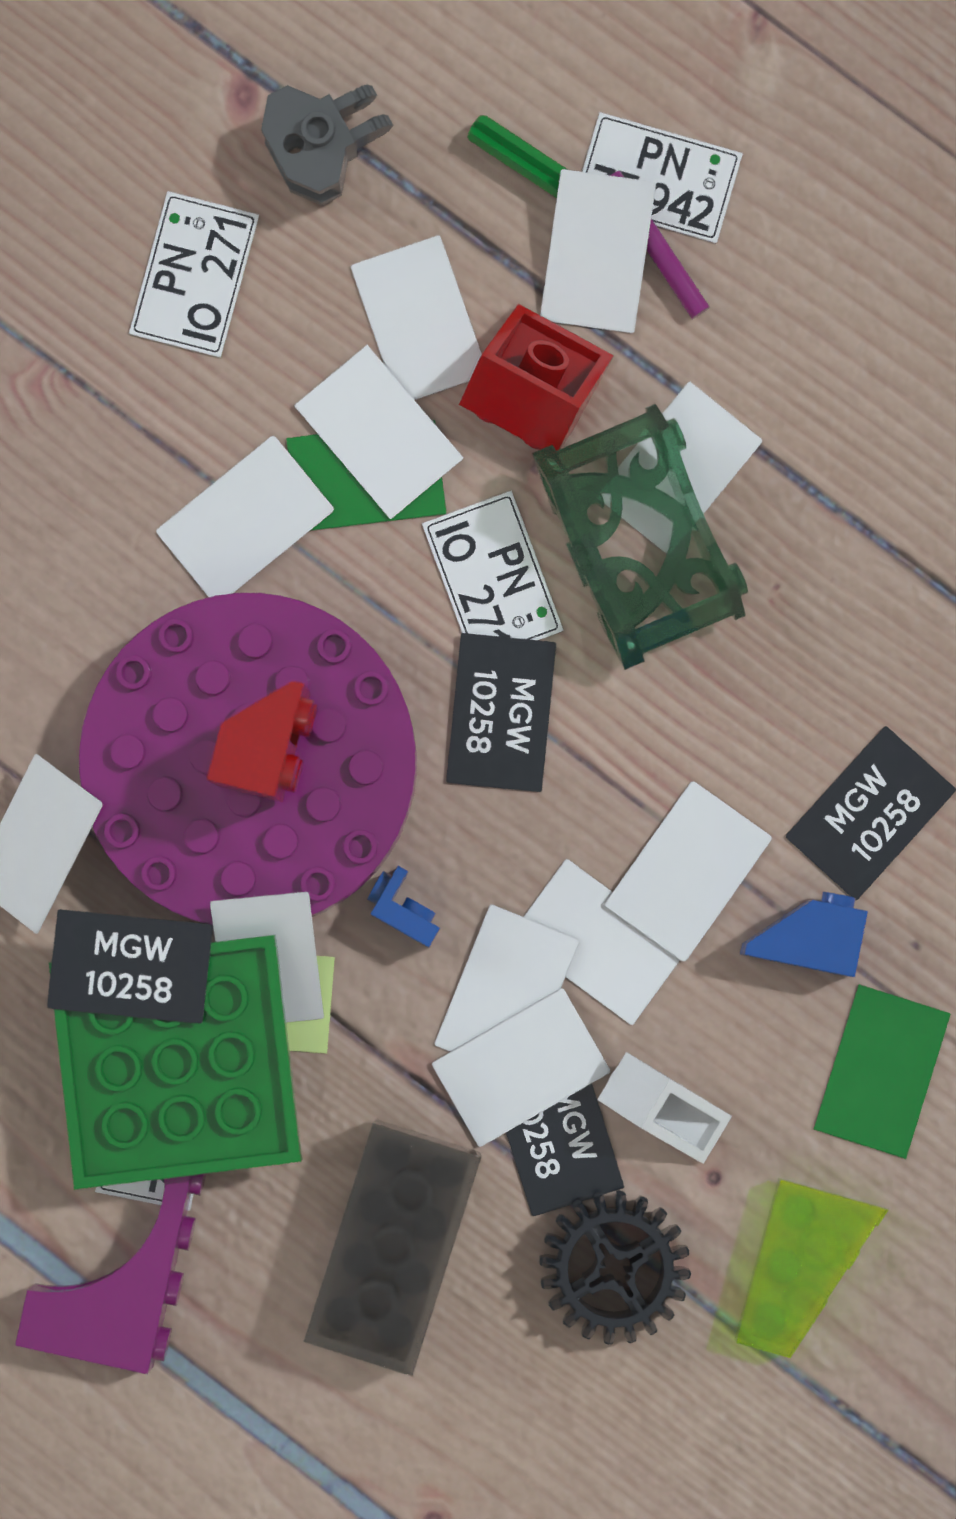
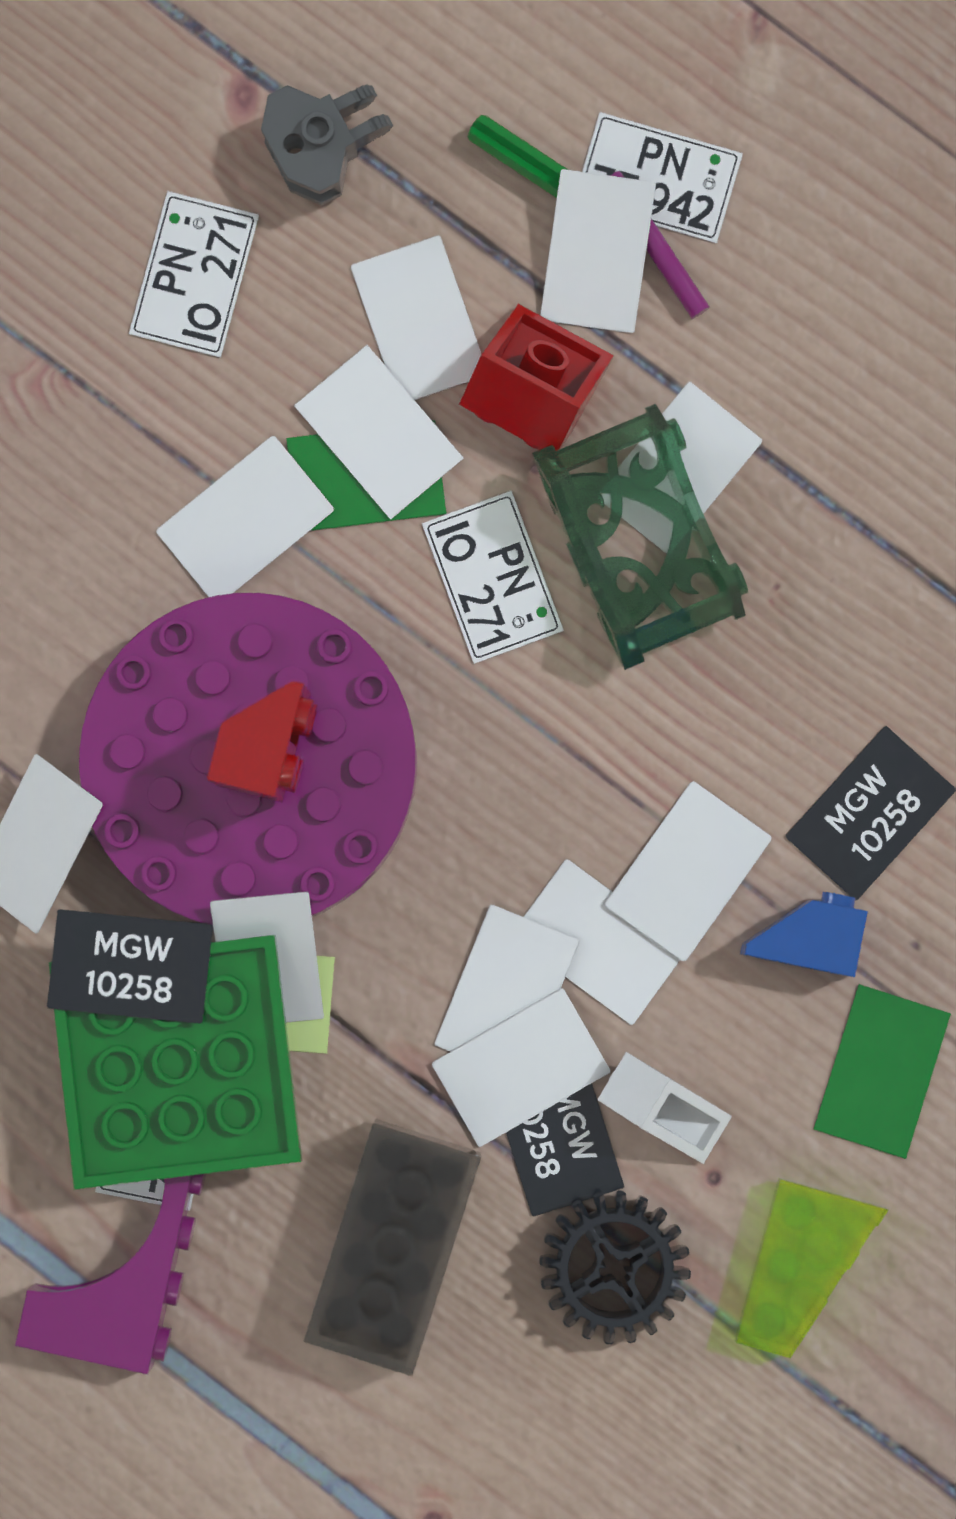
blue bracket [367,866,440,948] -> none
black sticker [446,633,556,792] -> none

